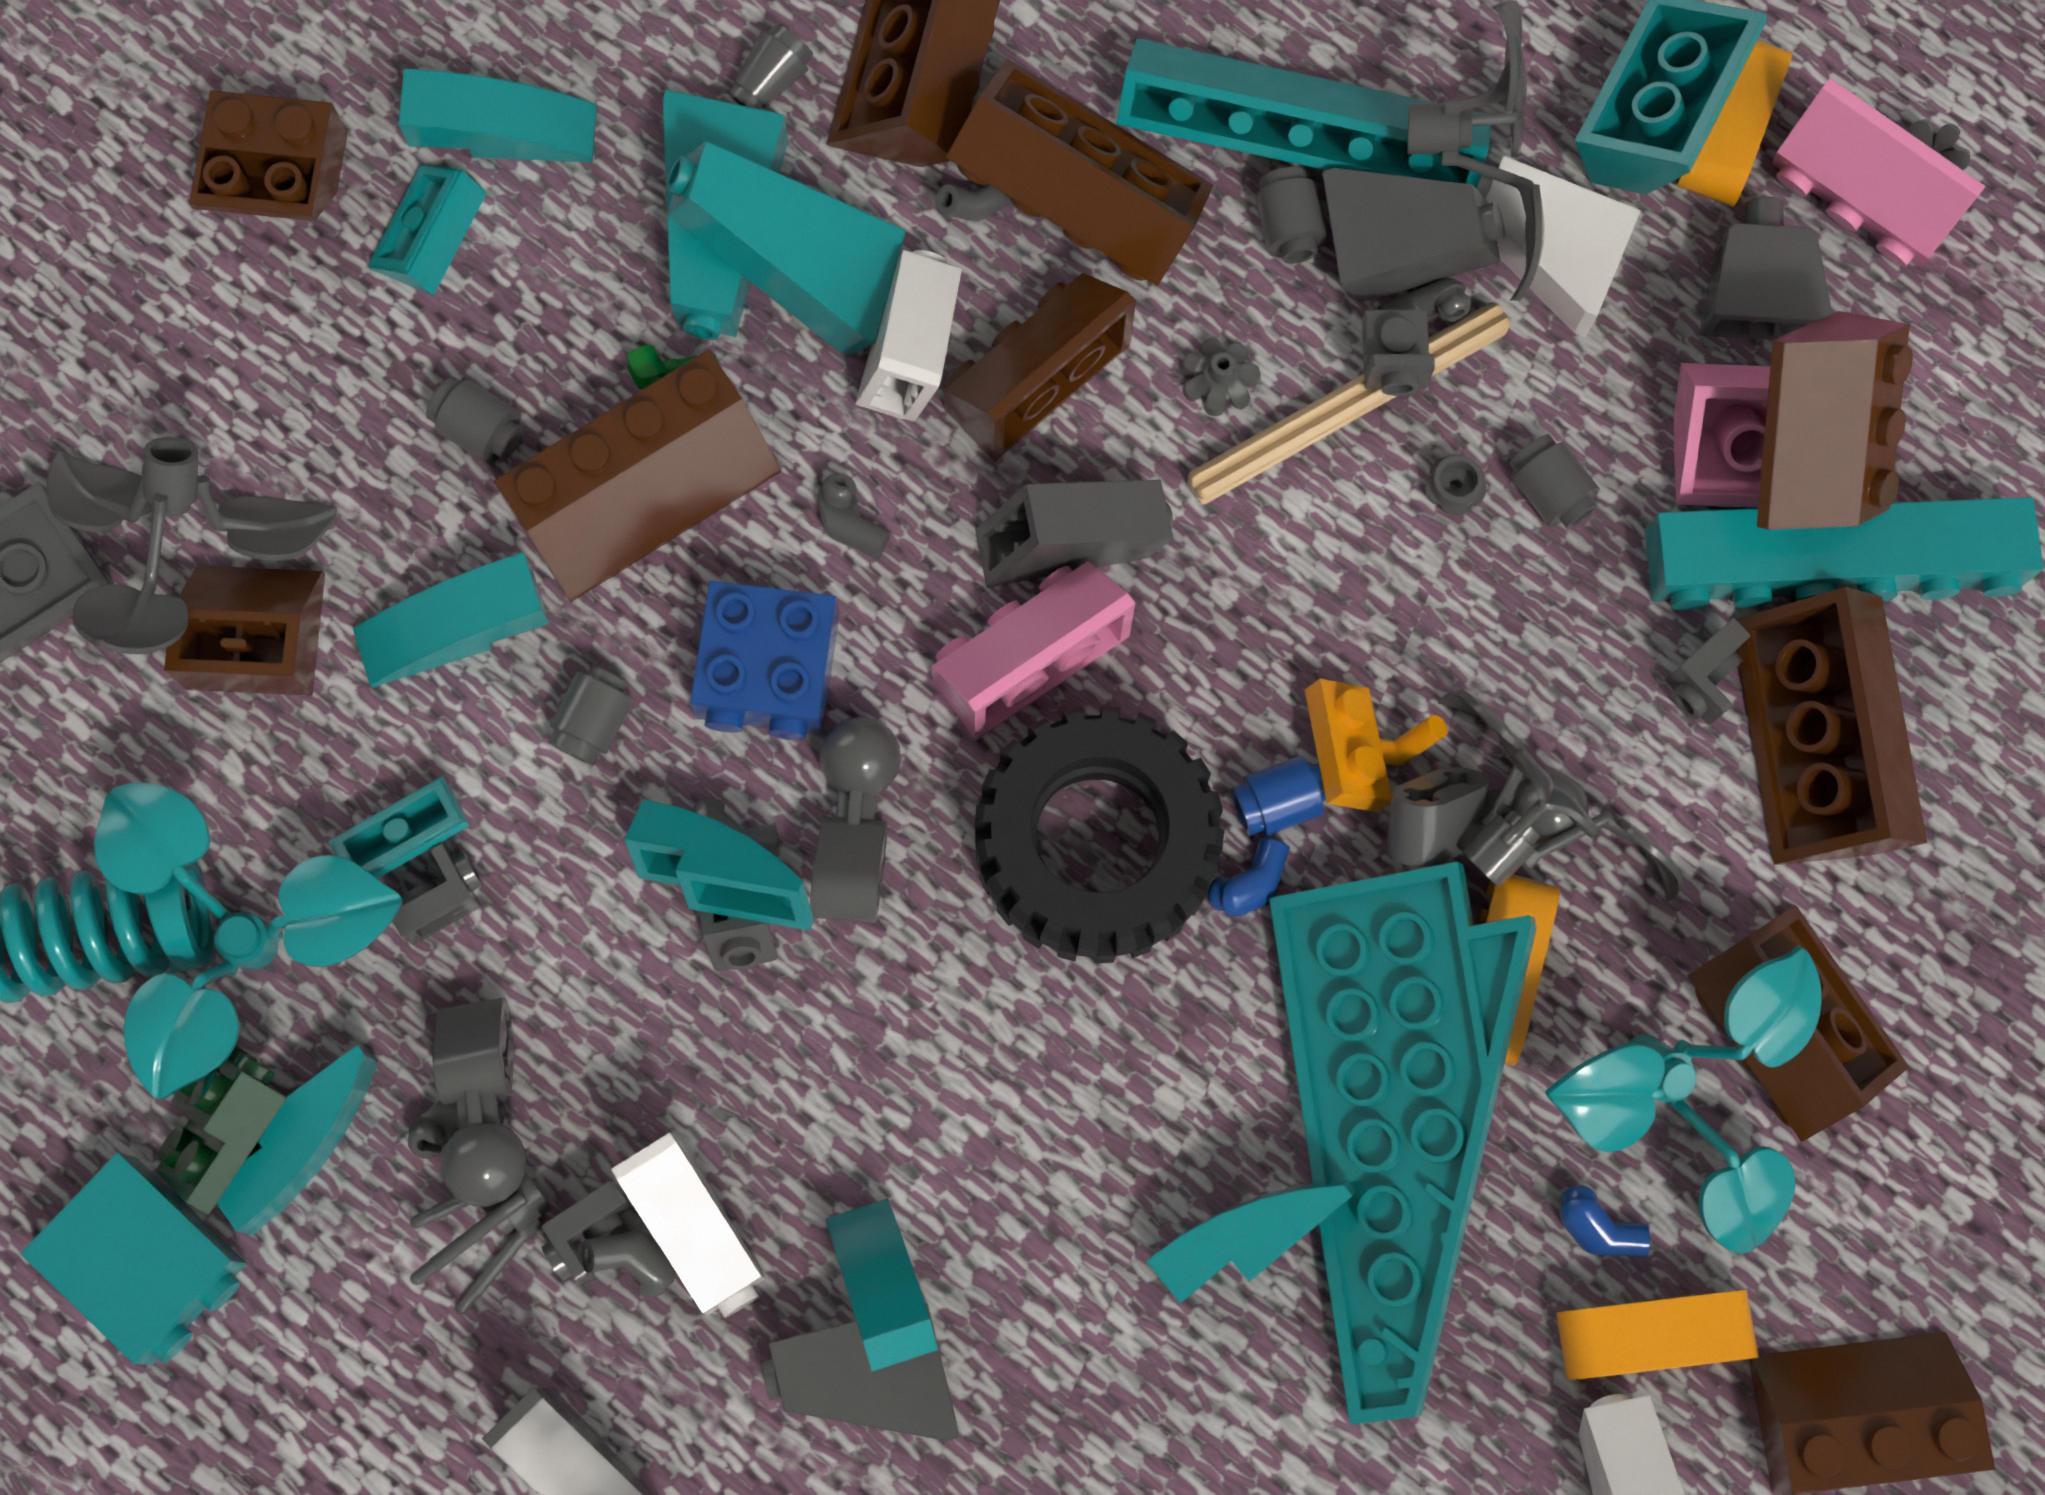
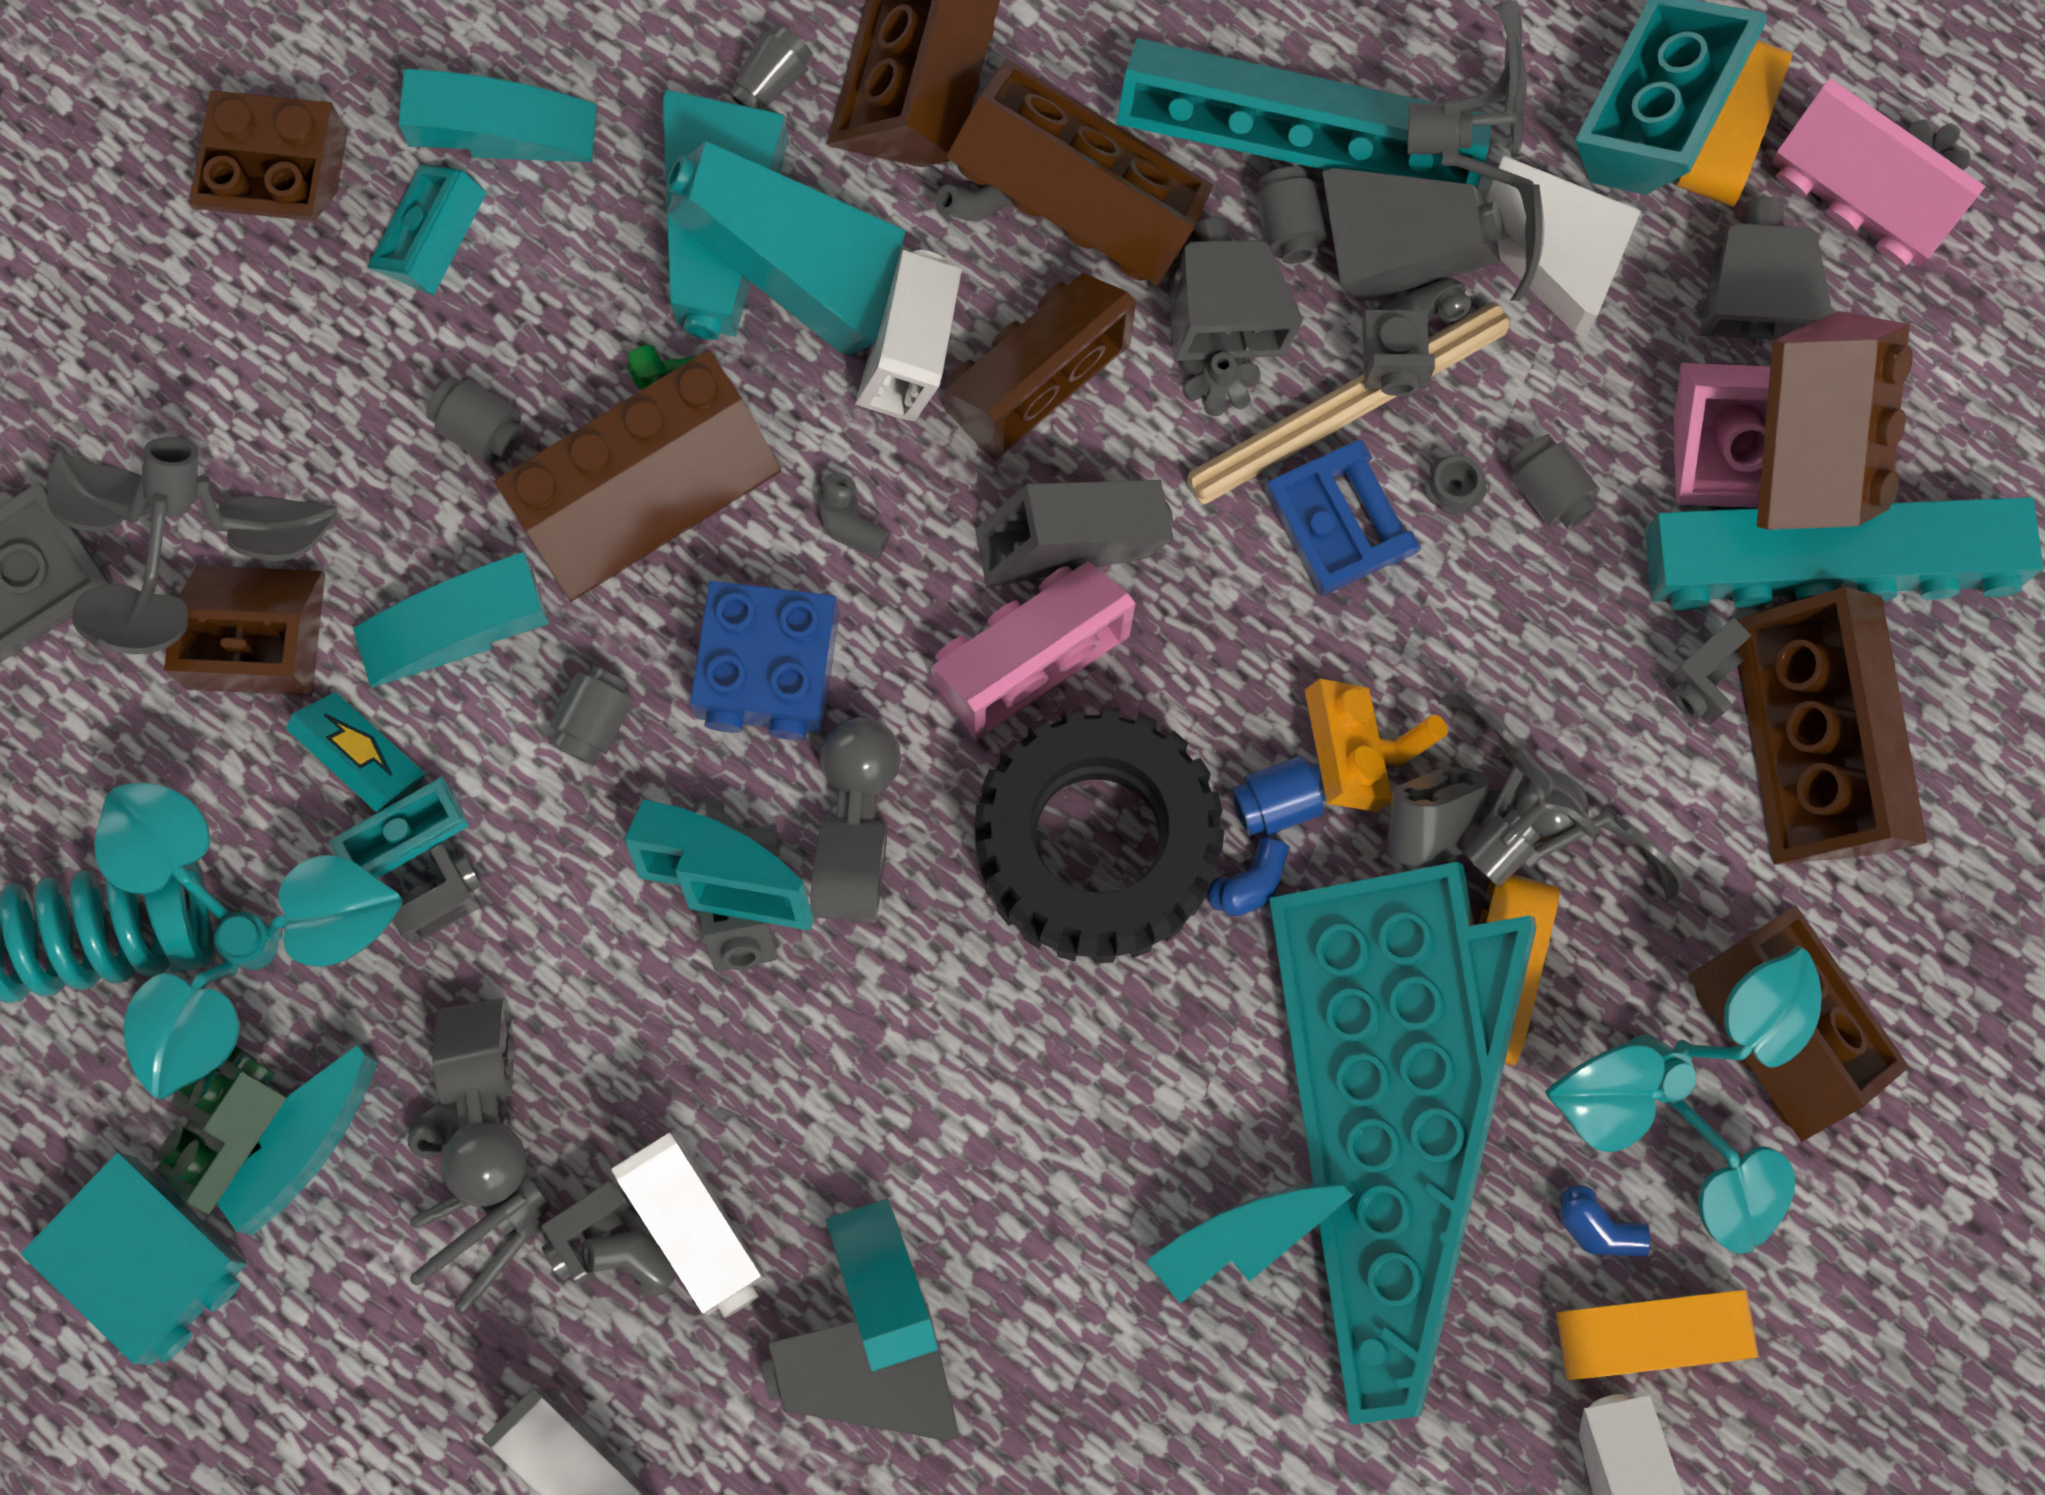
reddish brown slope [1749,1332,1995,1495] -> none
none -> teal tile [285,692,426,812]
none -> dark grey torso [1169,218,1303,361]
none -> blue plate [1264,440,1421,597]

